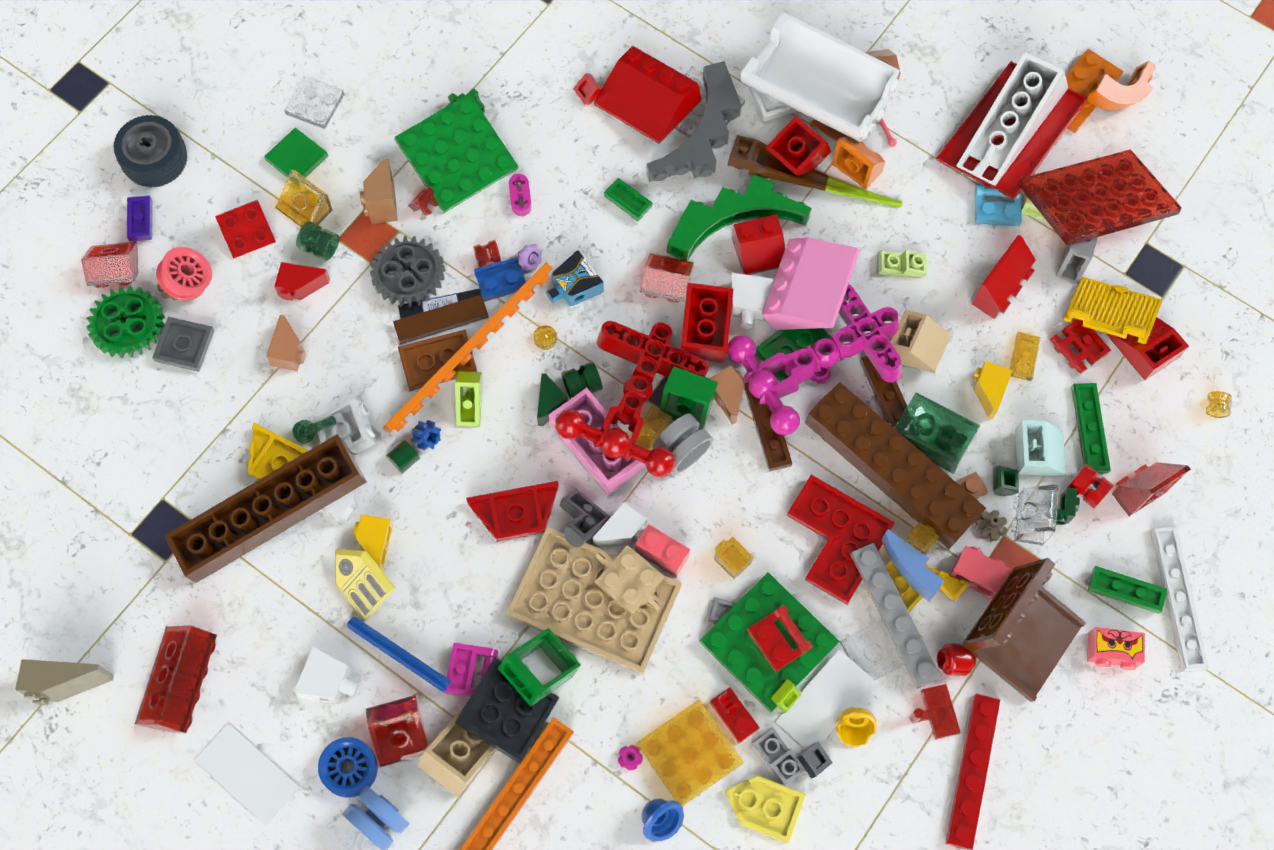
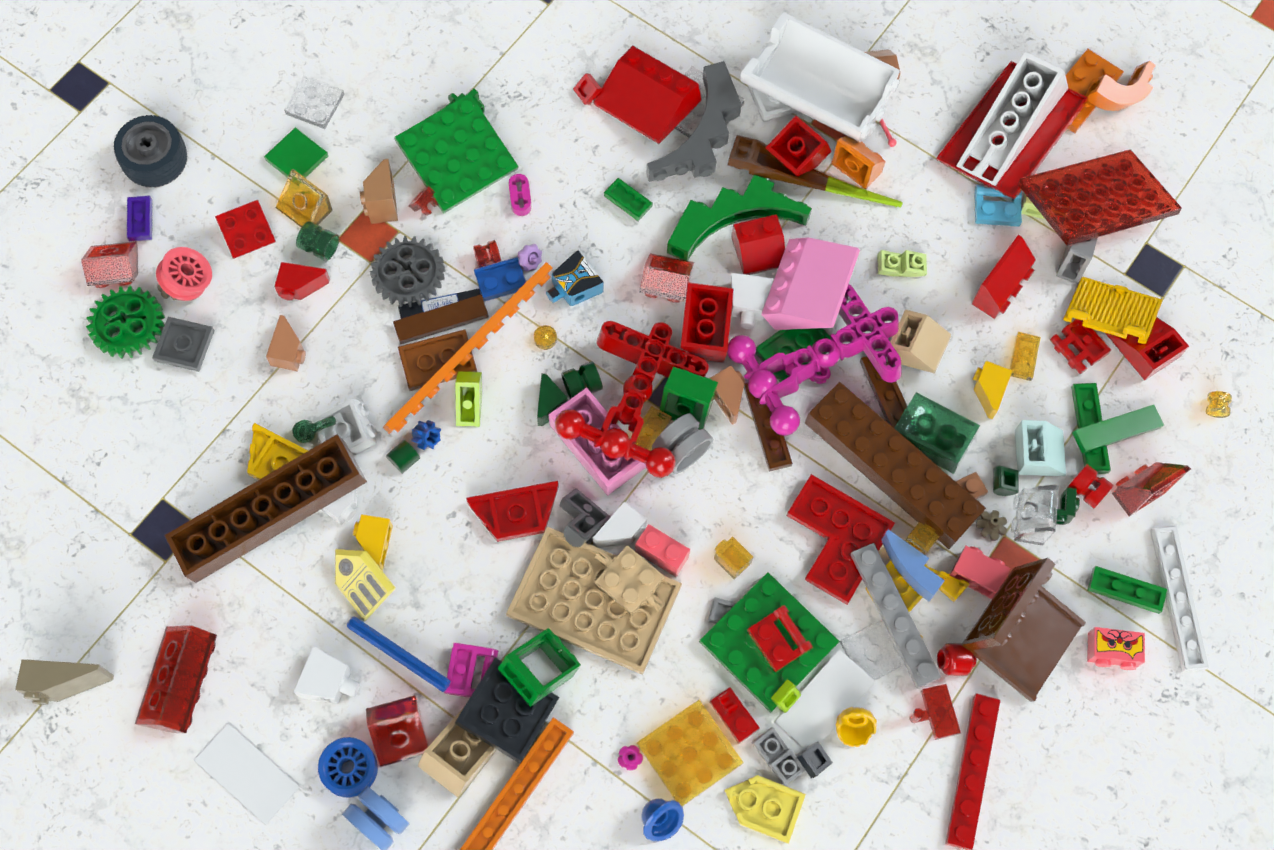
none -> tile [1072,404,1164,454]

